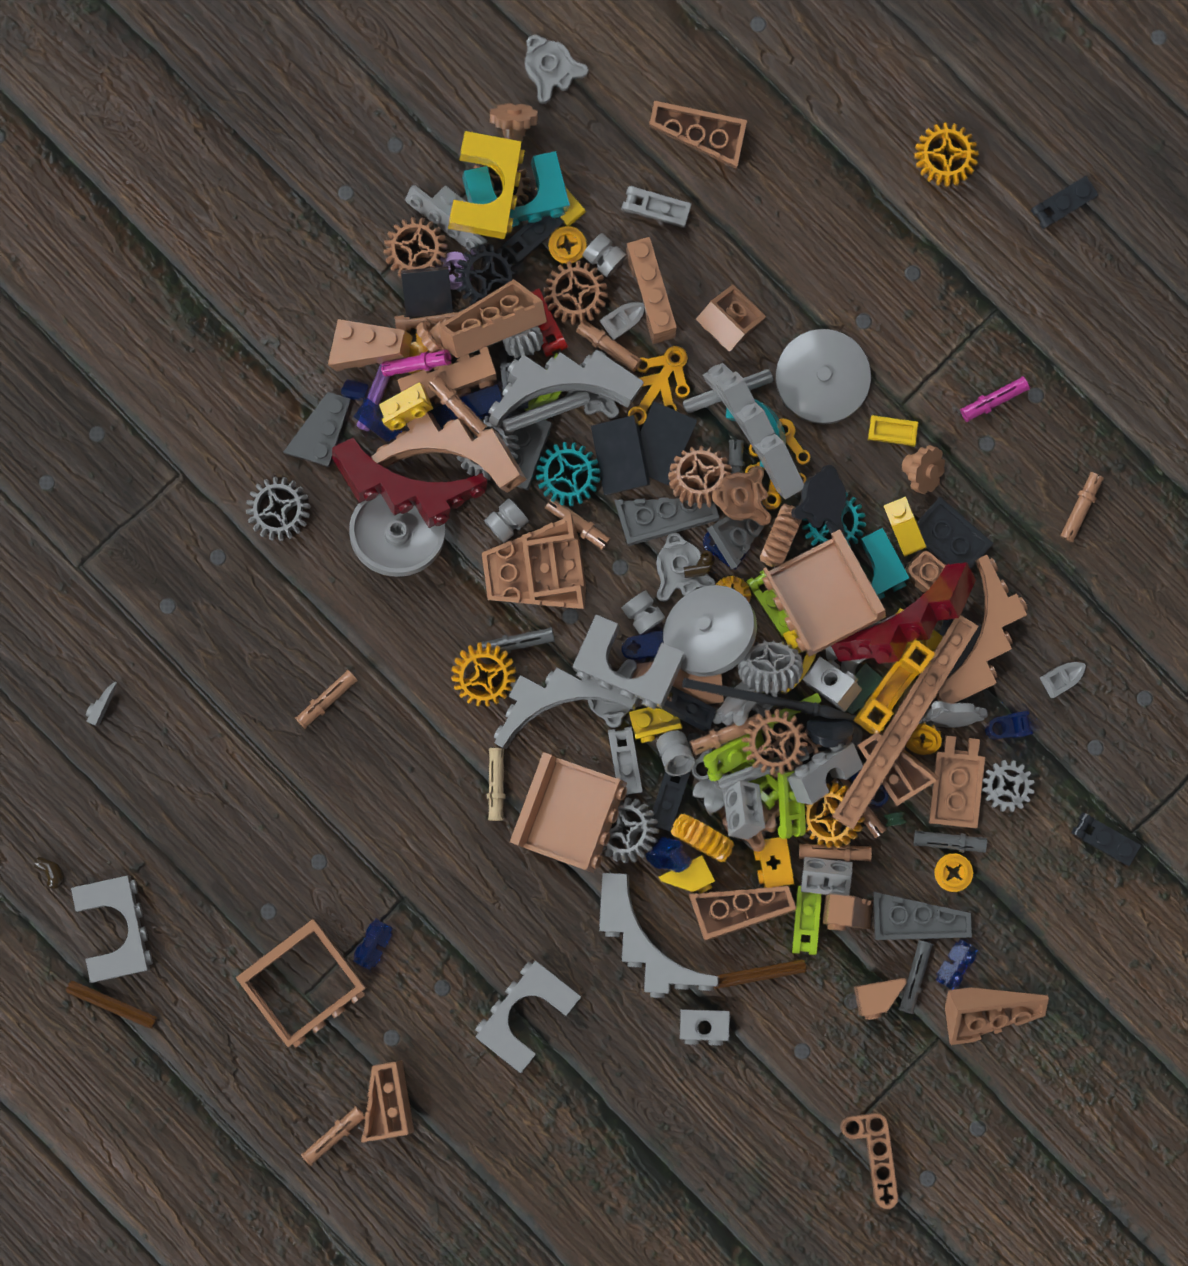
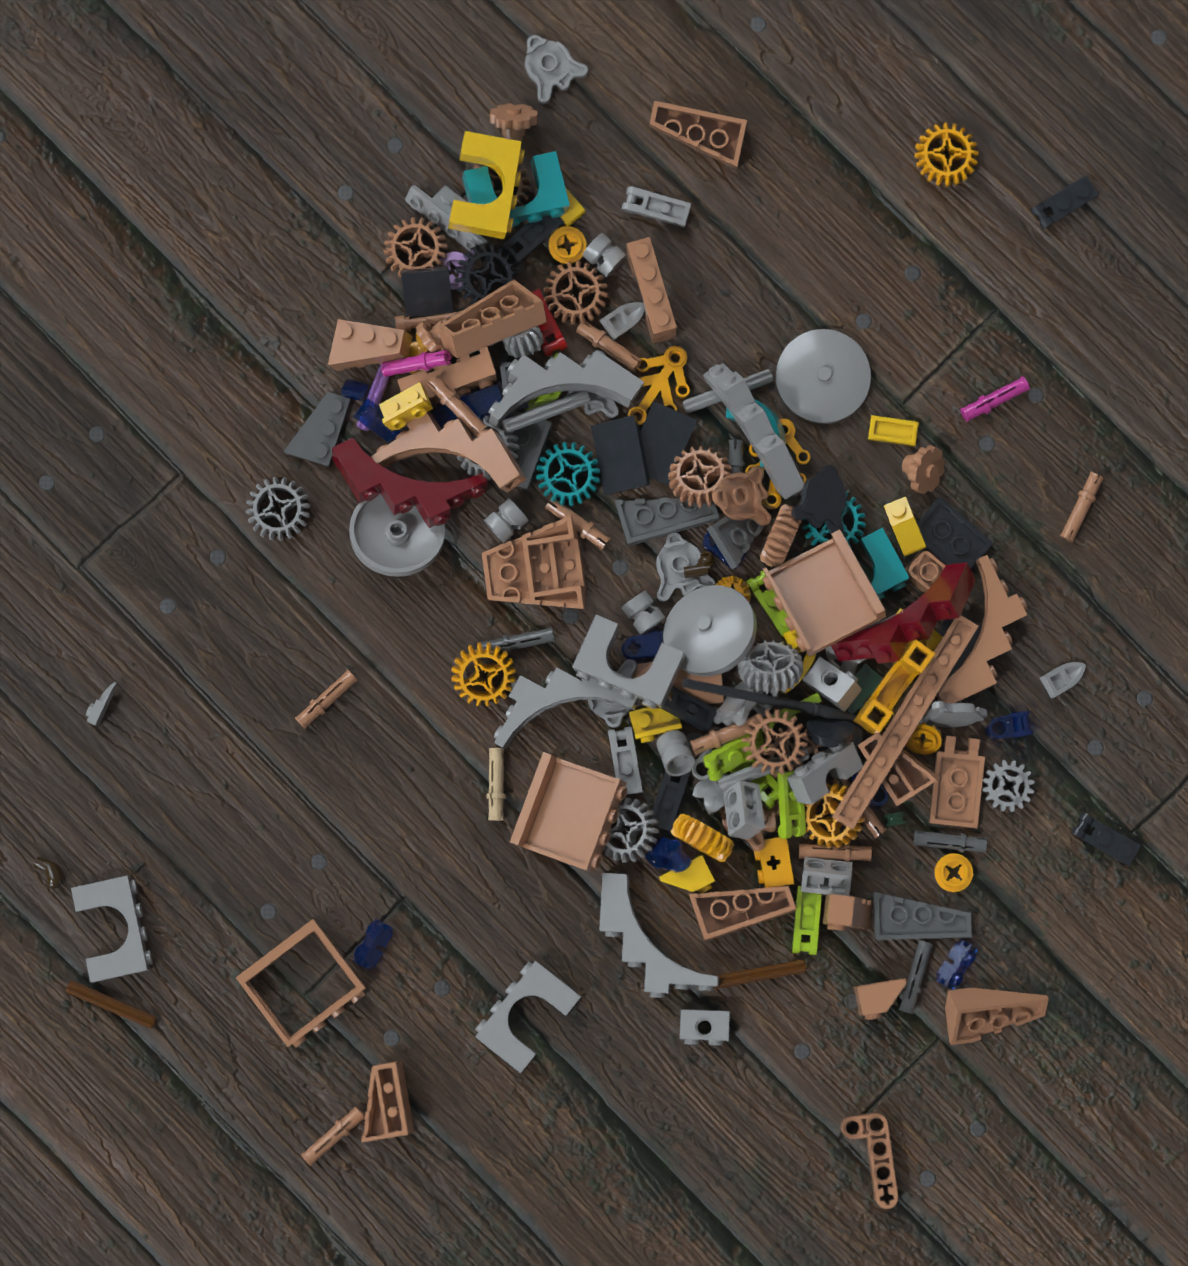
nougat slope [696,284,766,352] -> none

